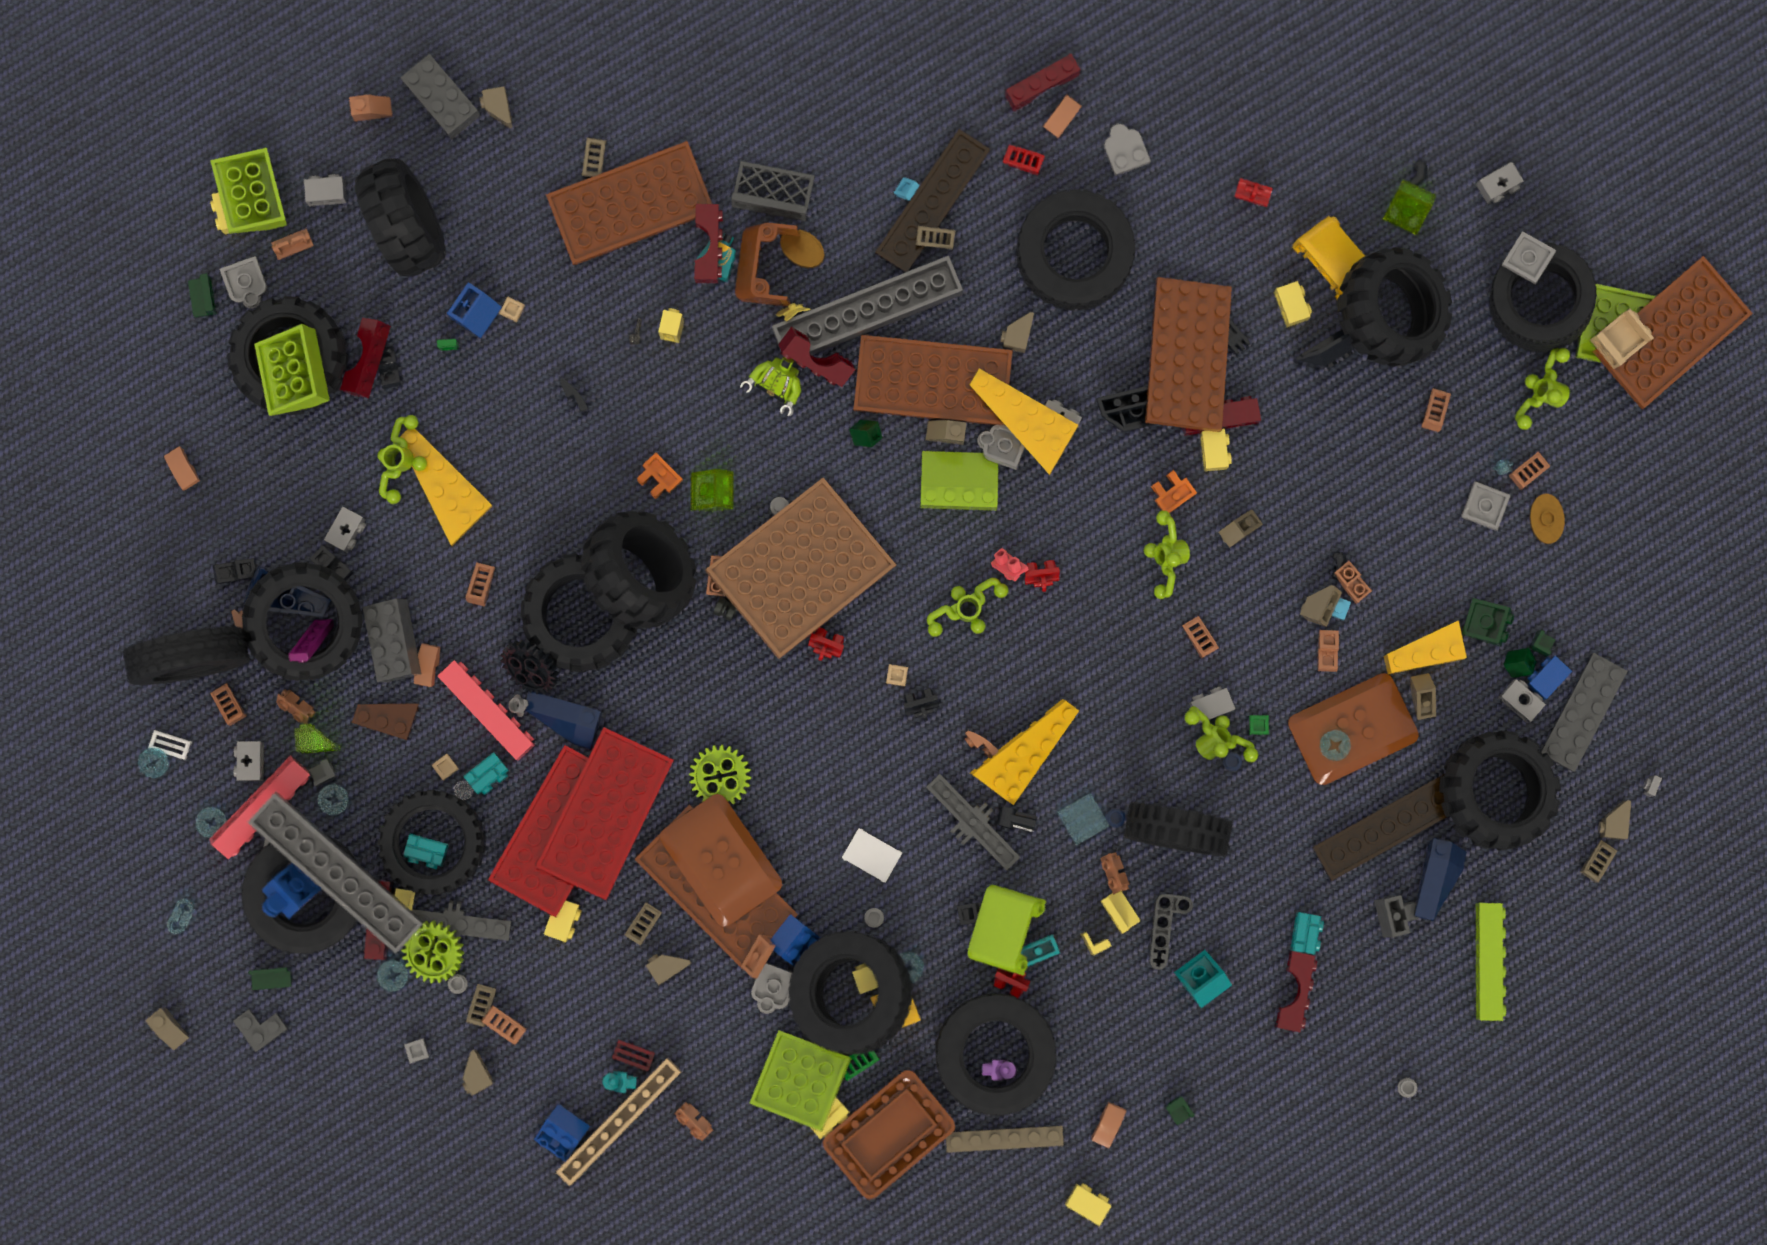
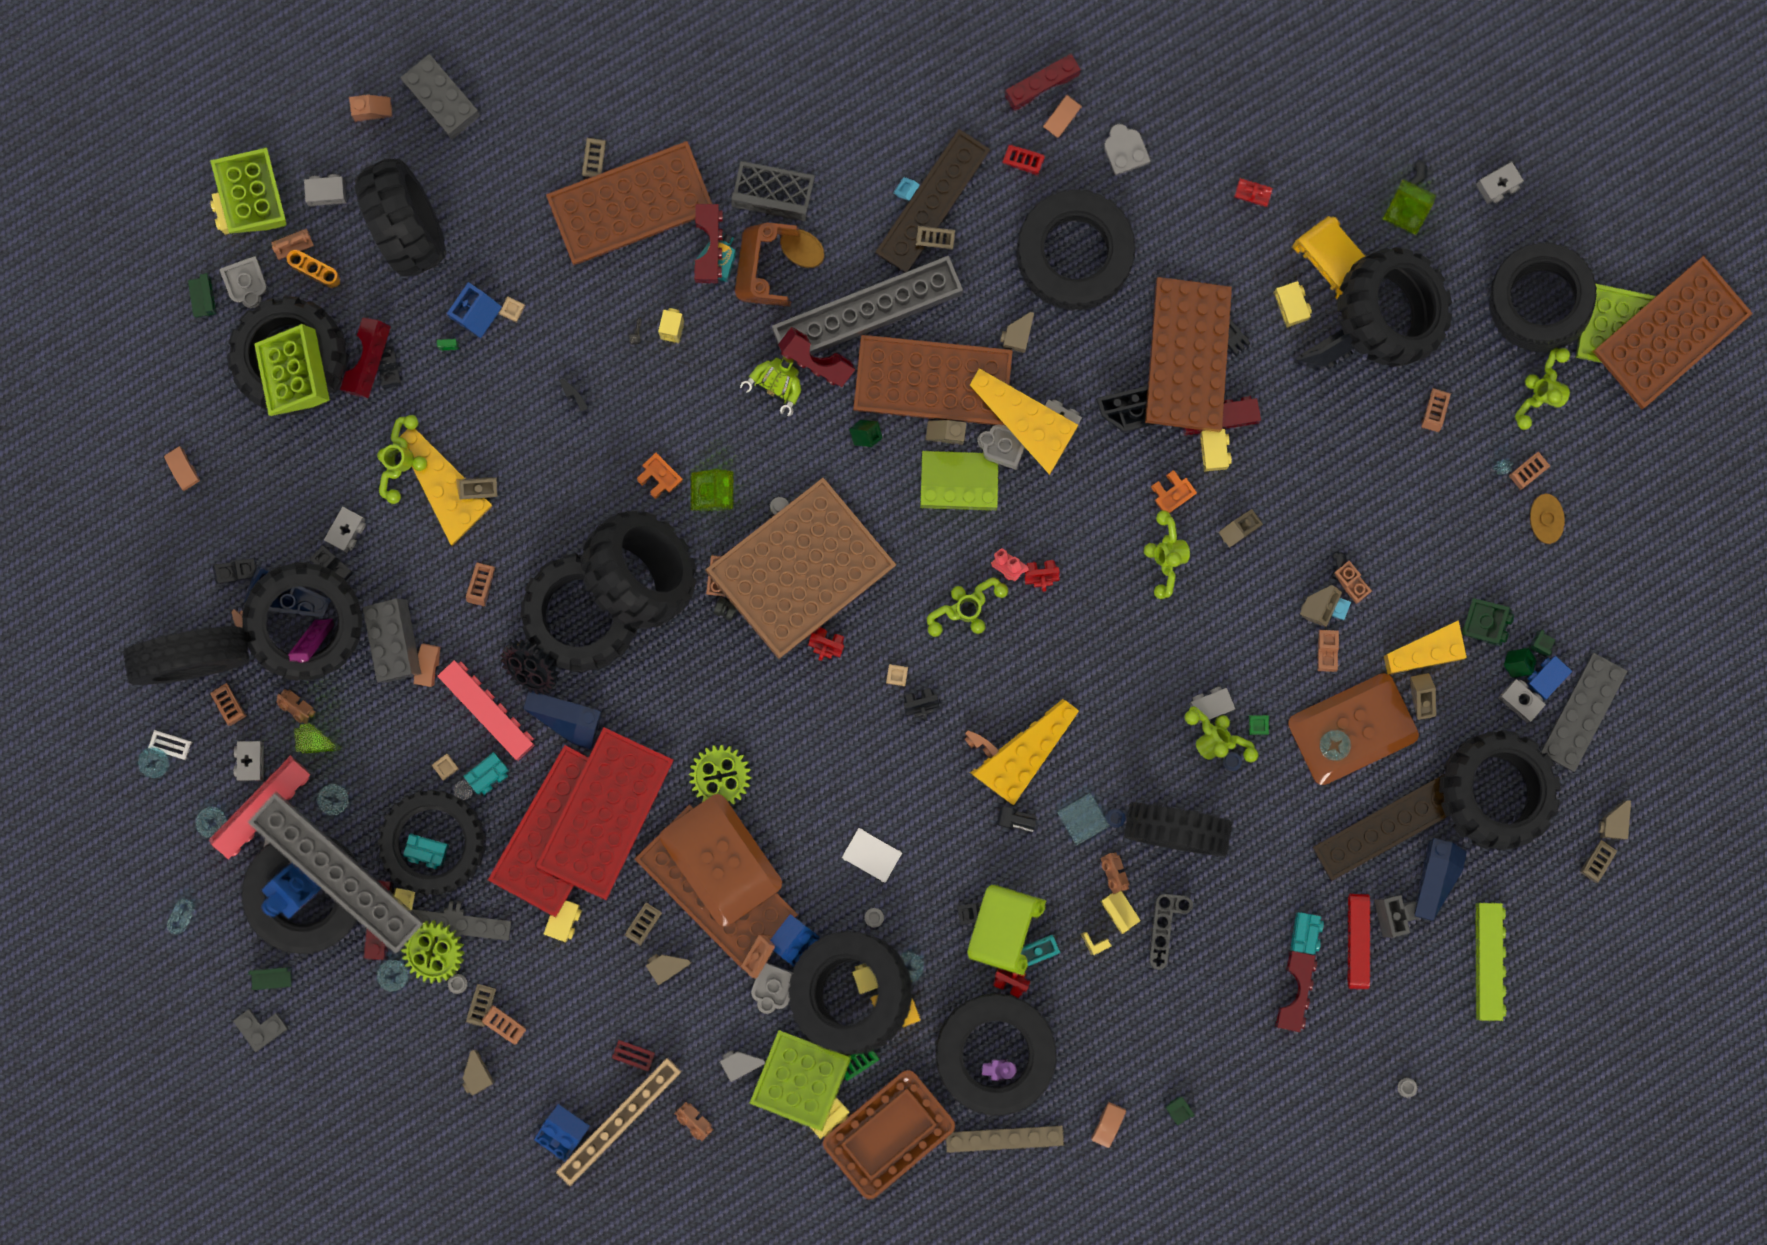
dark tan slope [145,1007,190,1050] -> none
dark grey panel [309,759,338,787] -> none
reddish brown wing [352,703,420,741] -> none
light grey plate [404,1038,430,1063] -> none
dark tan slope [480,86,513,128] -> none
light grey plate [509,694,528,717] -> none
teal hips [602,1071,636,1093] -> none
light yellow piece [776,303,810,321] -> none
dark grey hinge [926,774,1020,871] -> none
light yellow brick [1065,1183,1111,1226] -> none
teal slope [1174,950,1232,1008] -> none
nougat slope [1182,616,1219,659] -> none
light grey tile [1461,481,1511,531] -> none
light grey plate [1502,231,1556,285] -> none
tan panel [1590,309,1654,369] -> none
light grey plate [1643,775,1662,797] -> none
none -> light orange beam [287,250,340,288]
none -> dark tan slope [456,477,497,499]
none -> light grey slope [720,1050,766,1082]
none -> red beam [1348,894,1370,989]

